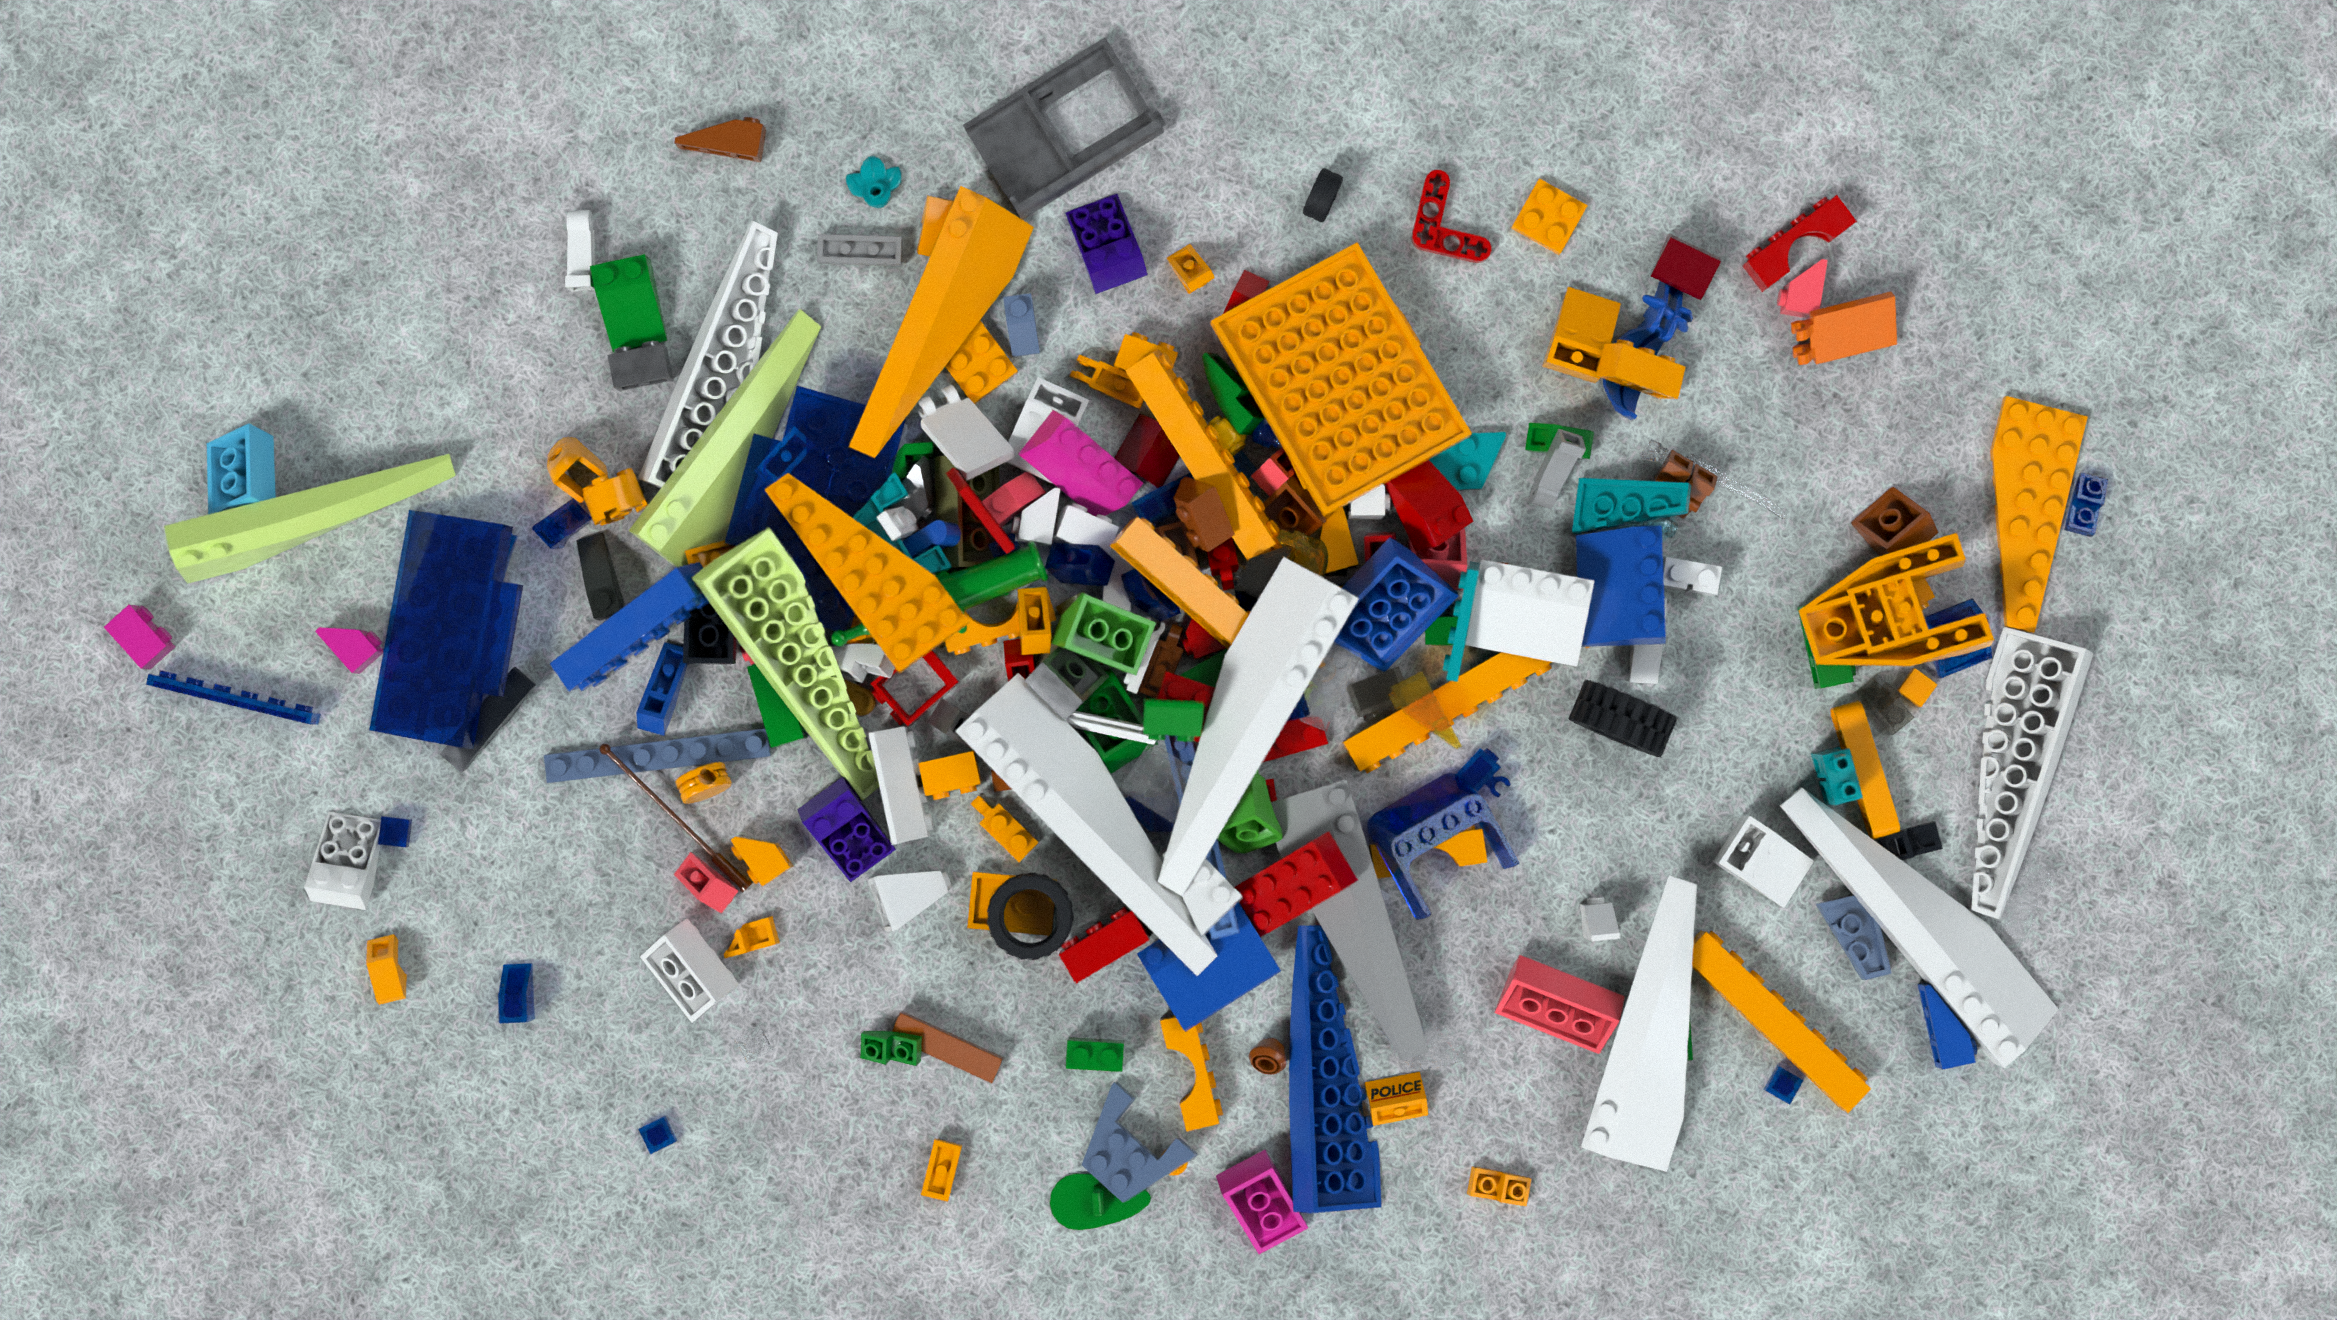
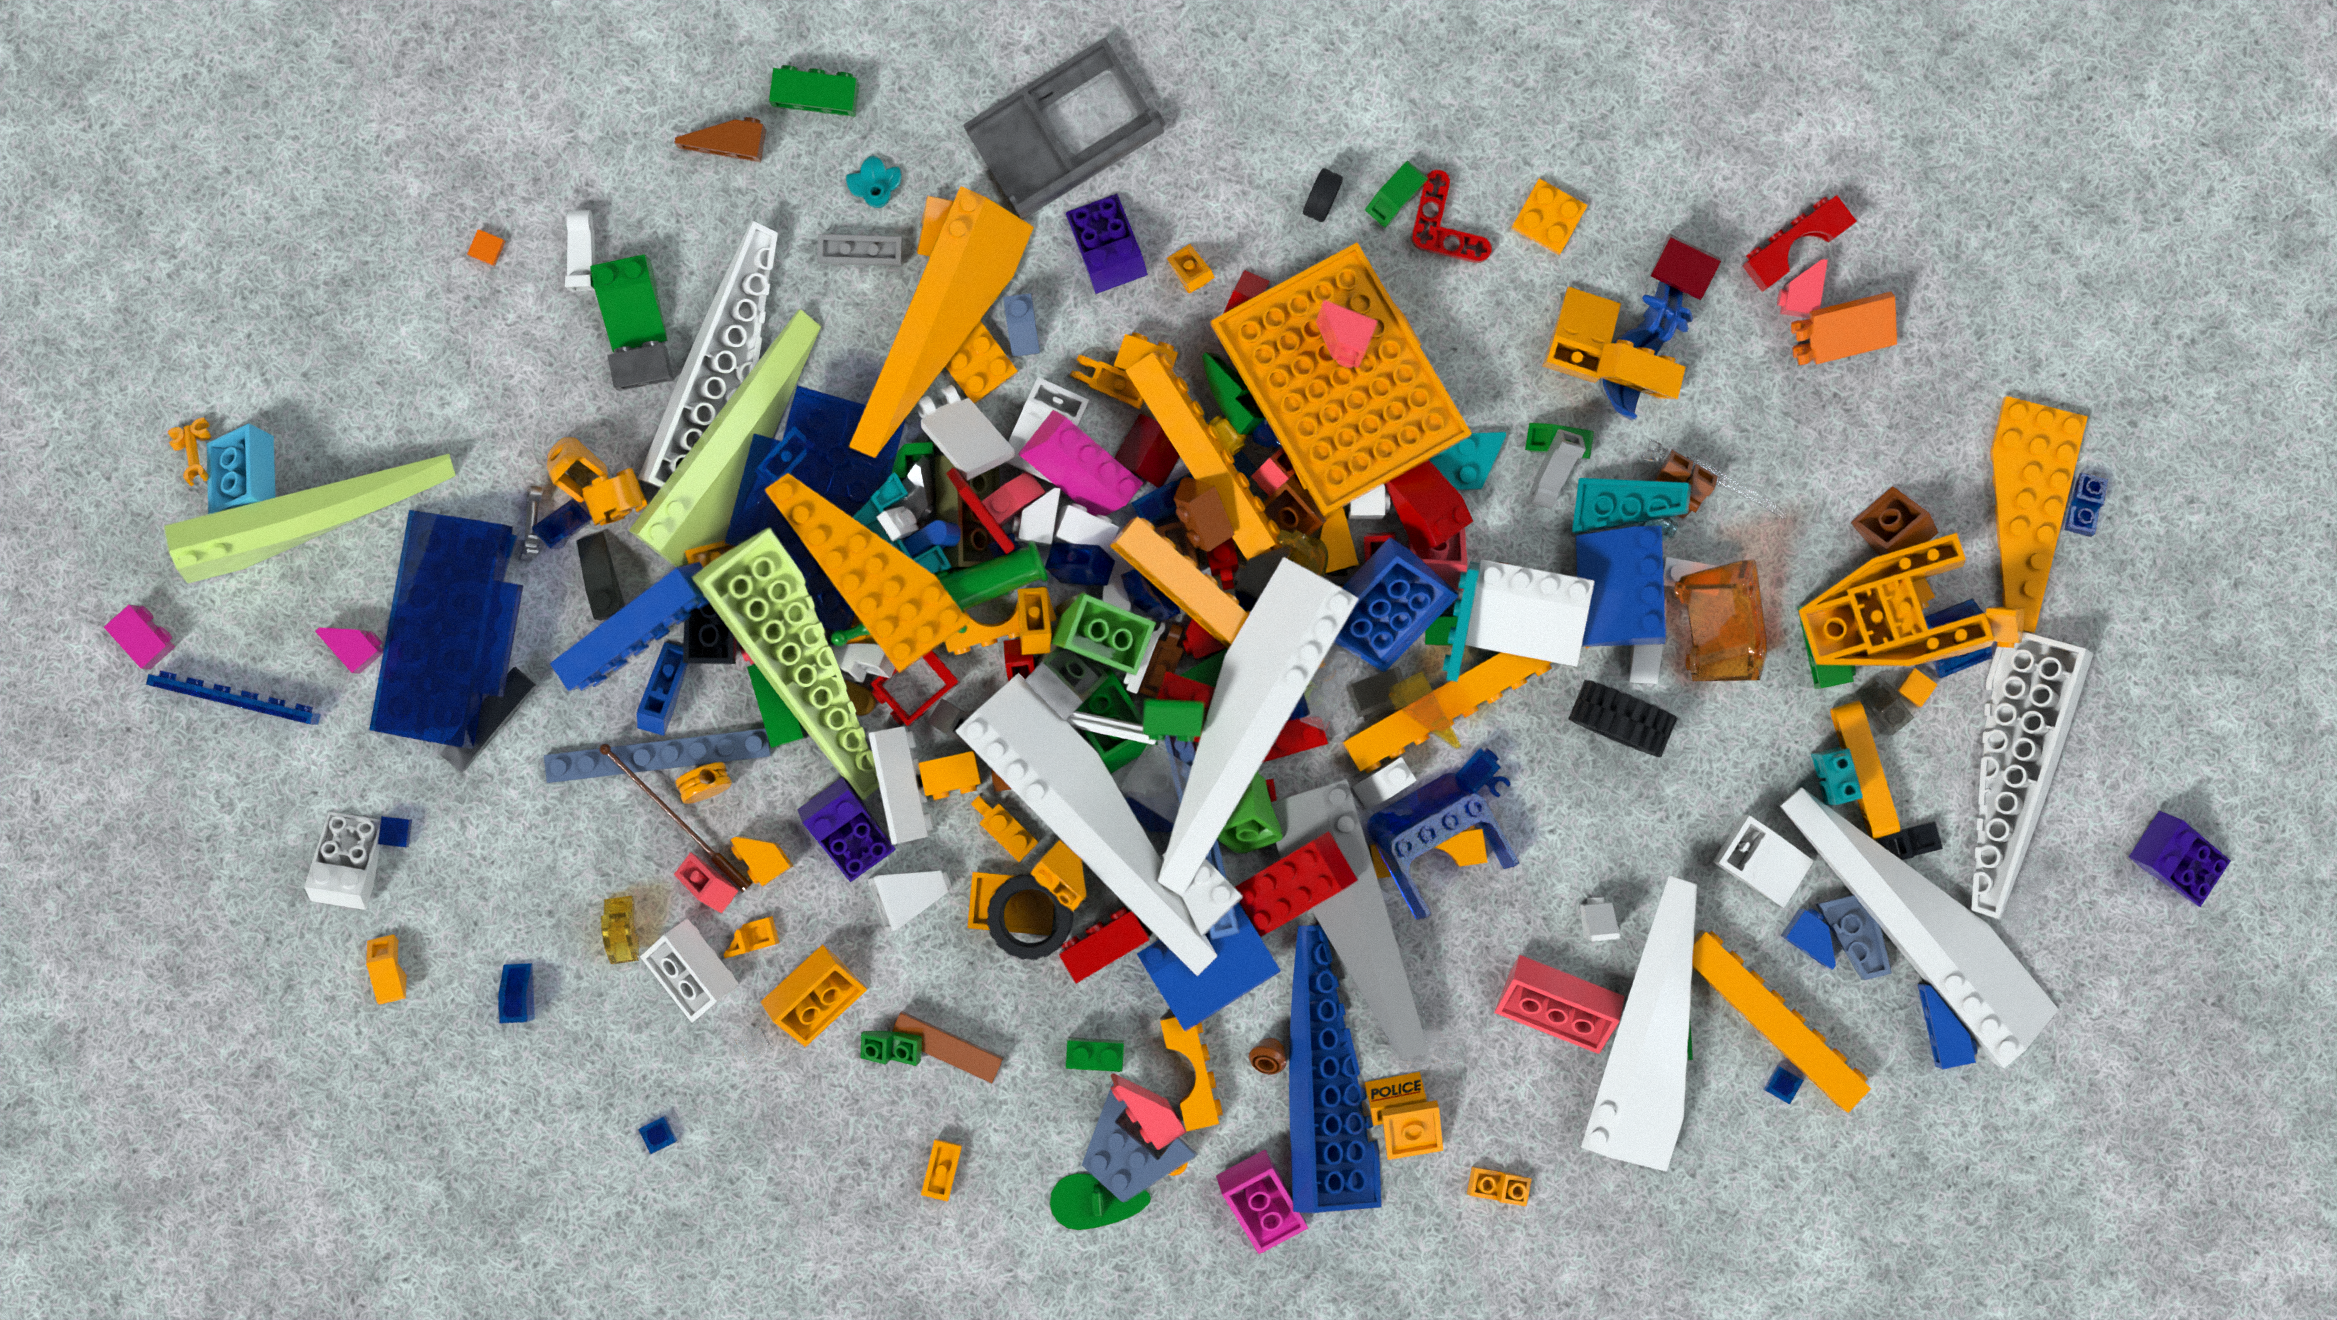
none -> light orange bar [168,418,212,486]
none -> orange tile [467,229,506,267]
none -> flat silver bar [519,486,542,562]
none -> clear yellow brick [601,896,639,964]
none -> light orange slope [761,944,867,1047]
none -> green brick [769,65,859,117]
none -> light orange slope [1031,840,1086,911]
none -> coral slope [1110,1073,1186,1150]
none -> coral slope [1316,300,1377,368]
none -> white slope [1352,757,1417,810]
none -> green slope [1365,160,1428,228]
none -> light orange plate [1381,1100,1443,1160]
none -> clear orange windscreen [1674,559,1767,681]
none -> blue slope [1781,908,1836,970]
none -> light orange slope [1986,607,2025,648]
none -> dark purple slope [2129,811,2231,907]

